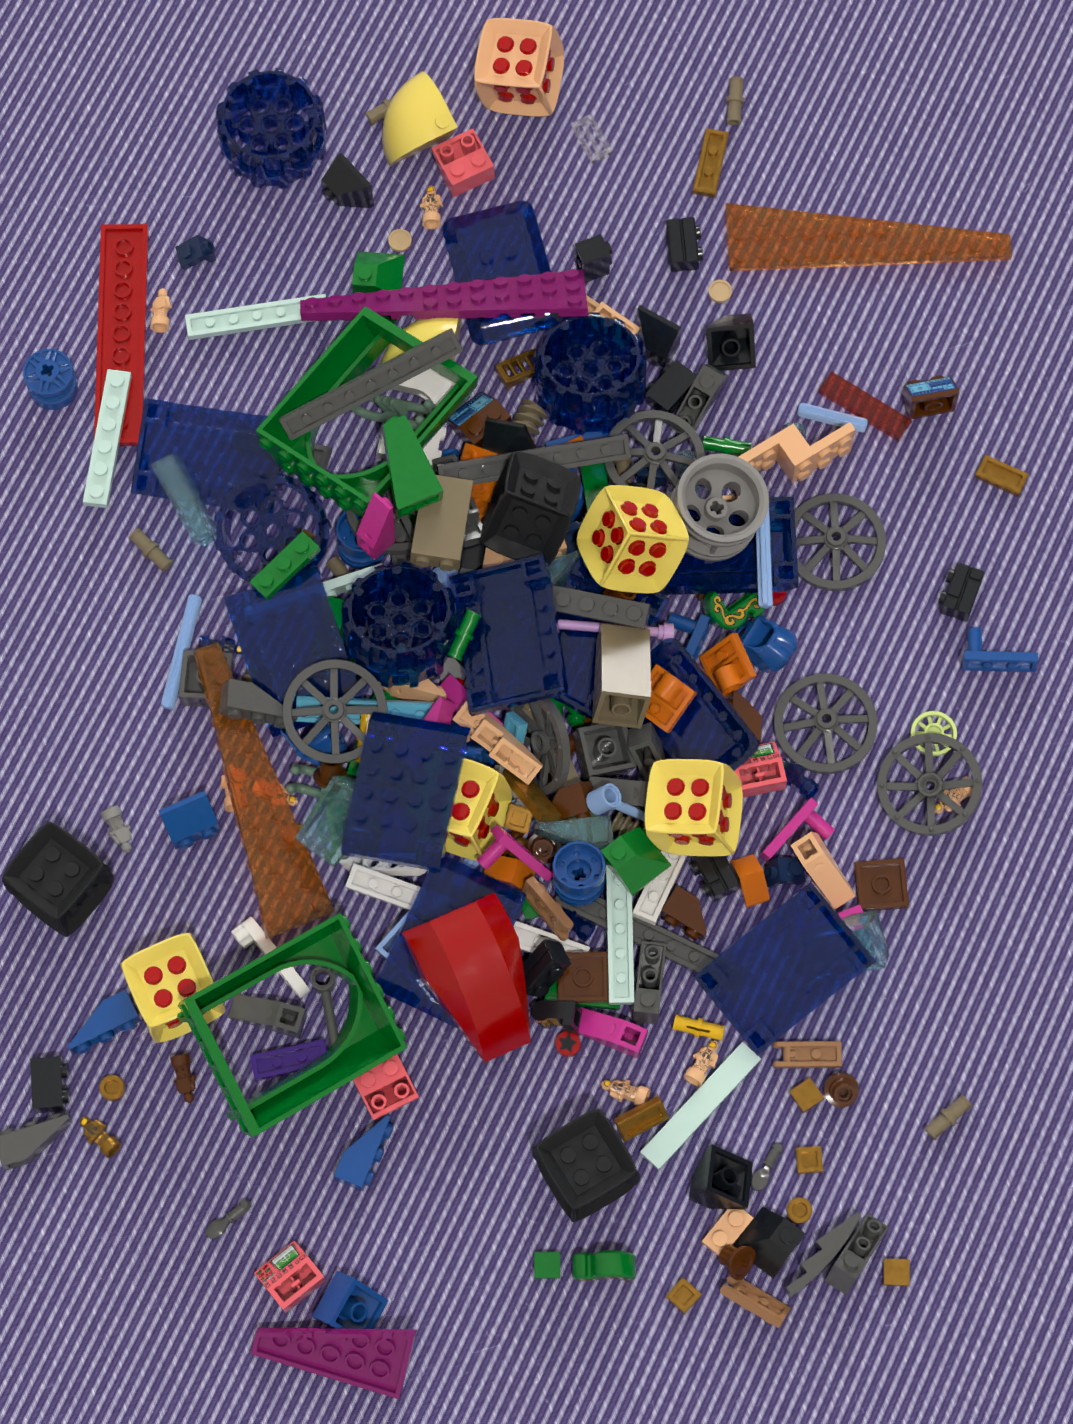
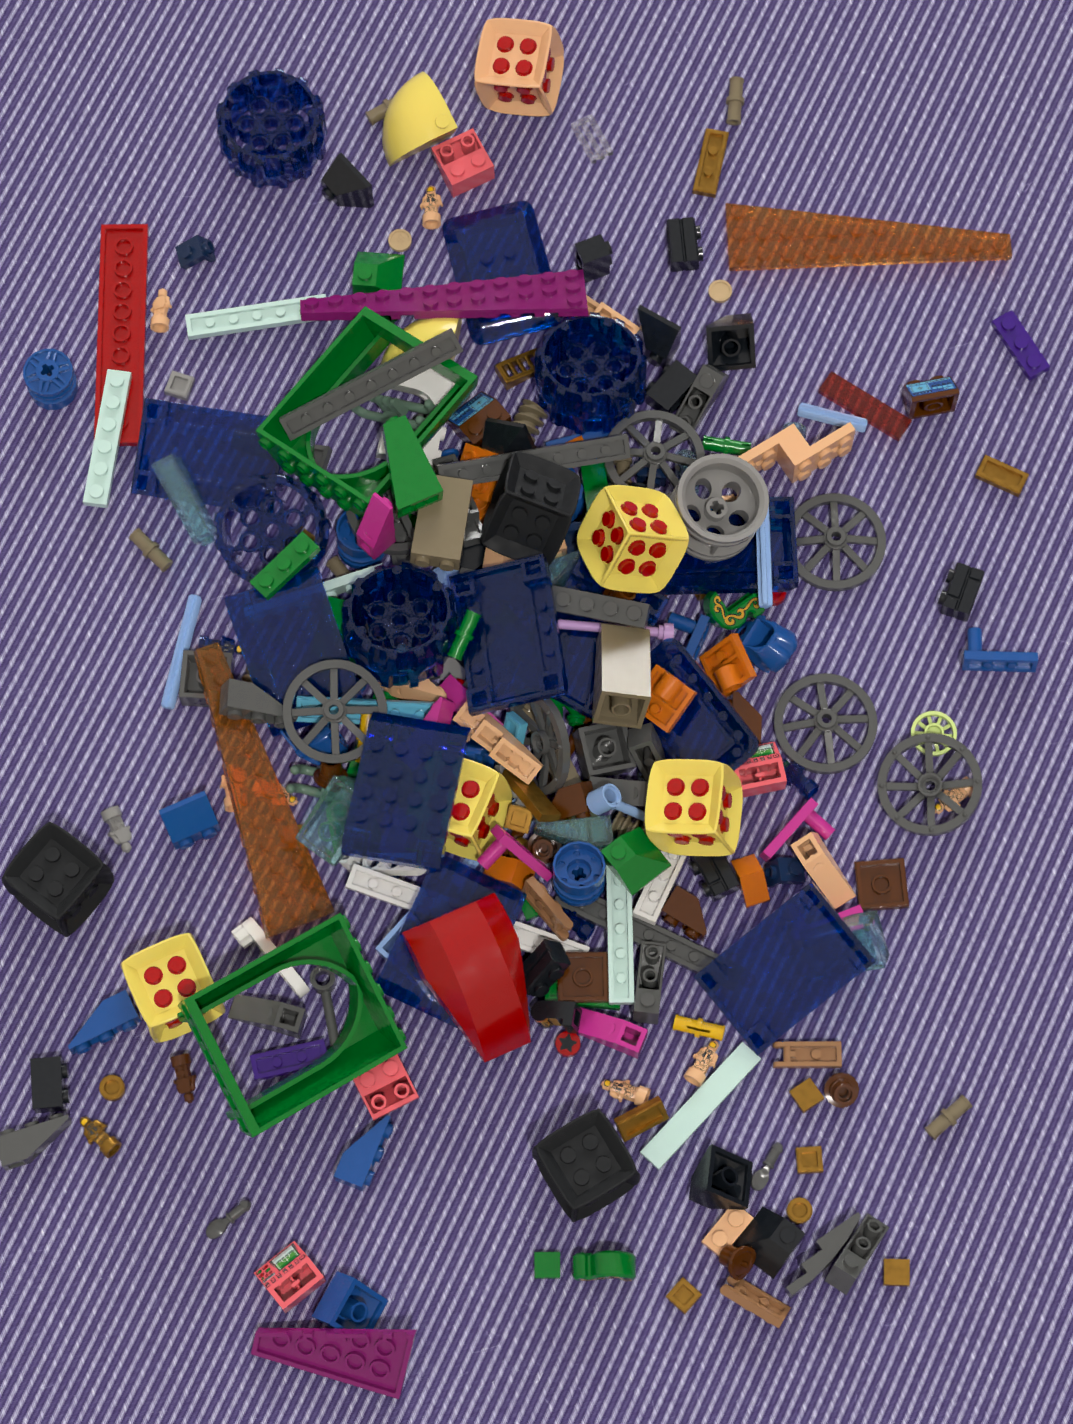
none -> light grey tile [164,370,195,401]
none -> dark purple plate [991,310,1050,381]

